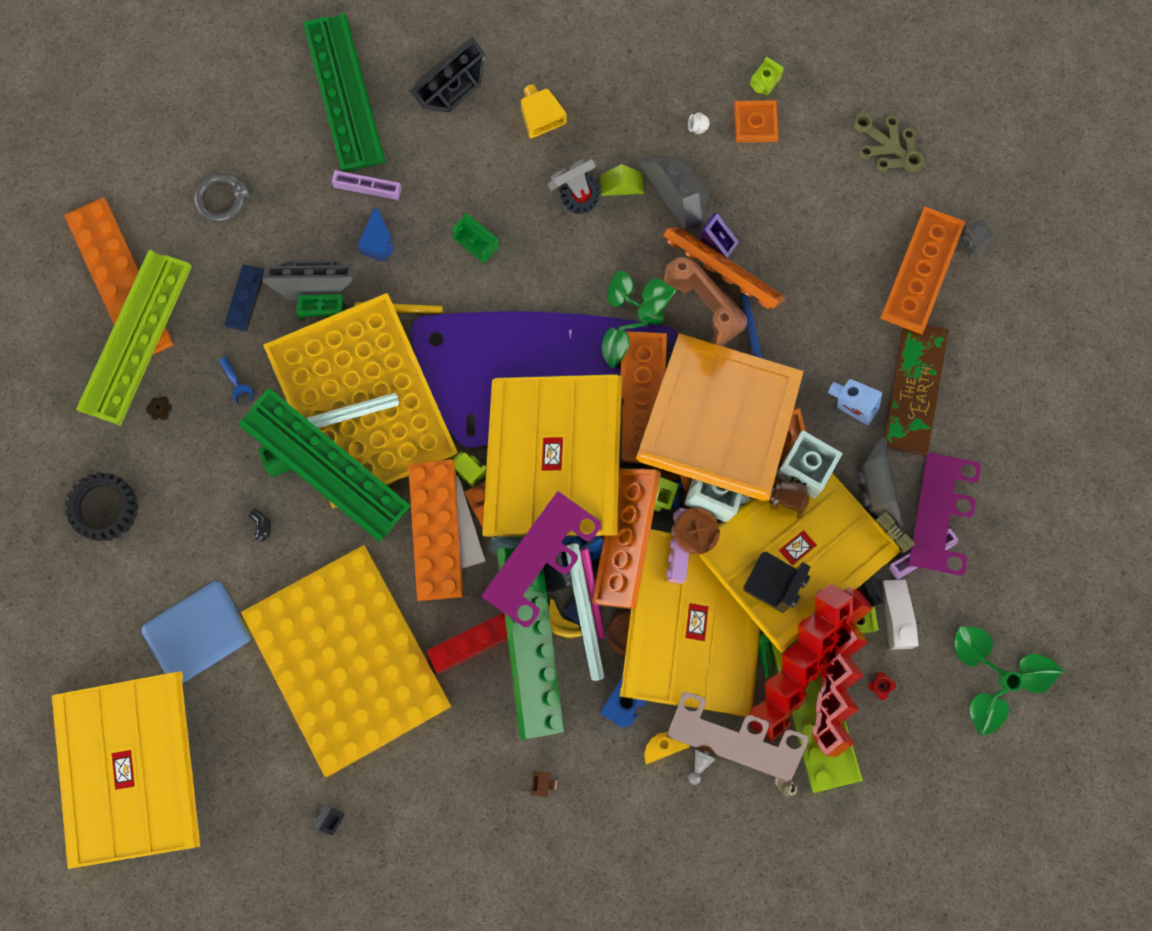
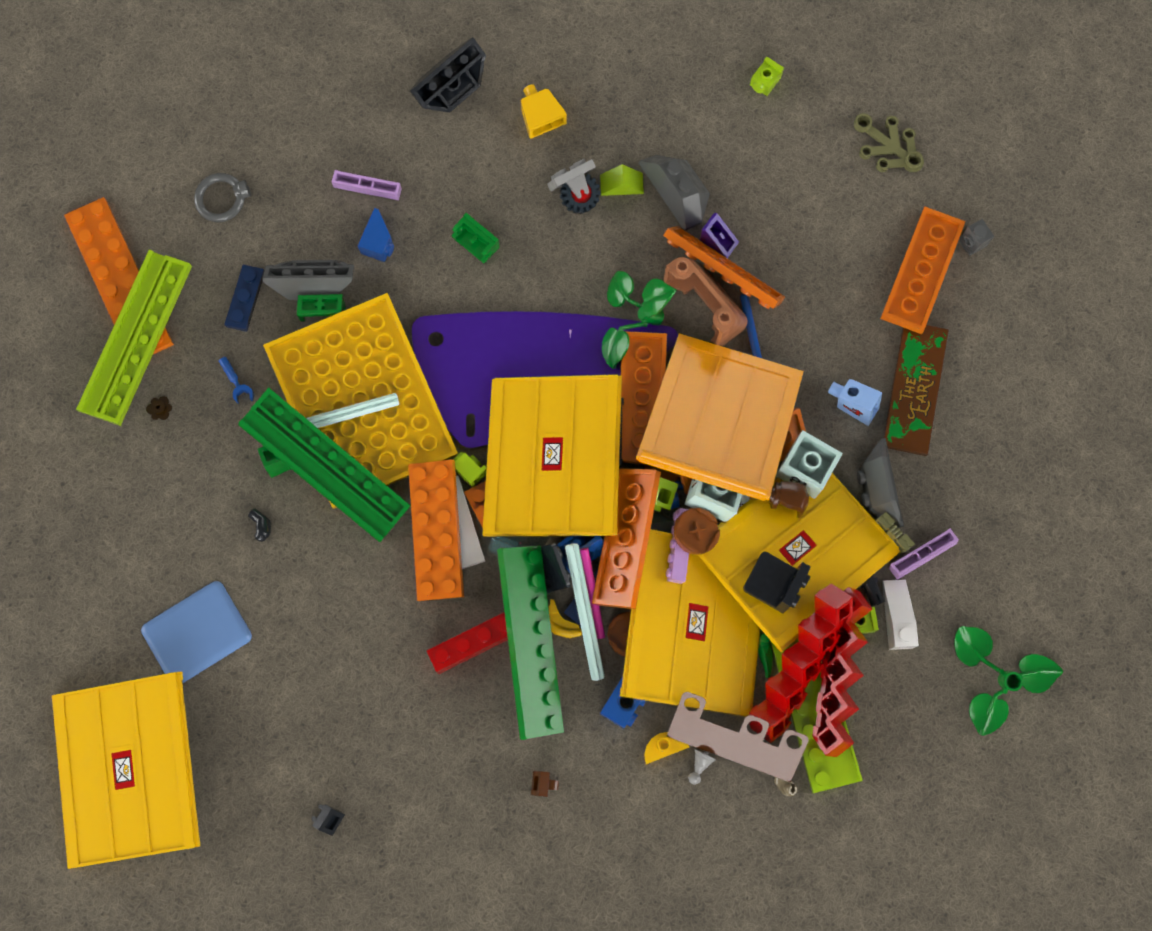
black tyre [65,472,138,542] -> none
yellow plate [241,545,452,778] -> none
green plate [303,12,386,173] -> none
yellow bar [355,302,443,315] -> none
magenta piece [481,491,601,628] -> none
white plate [688,112,710,134] -> none
orange tile [734,100,779,142] -> none
red plate [868,672,896,700] -> none
magenta piece [909,452,981,576] -> none

